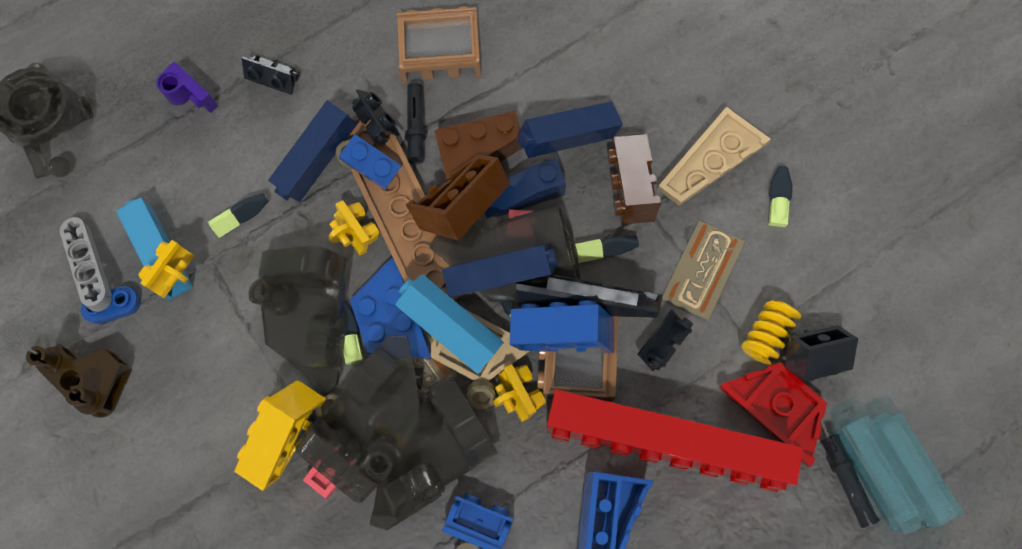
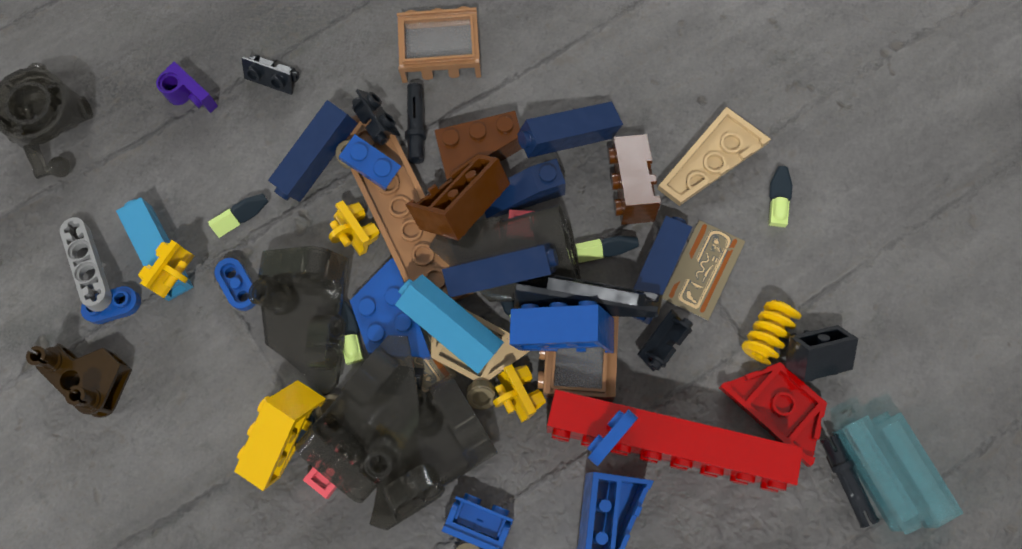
none -> blue plate [214,258,259,311]
none -> blue plate [587,409,638,466]
none -> dark blue brick [633,216,692,324]

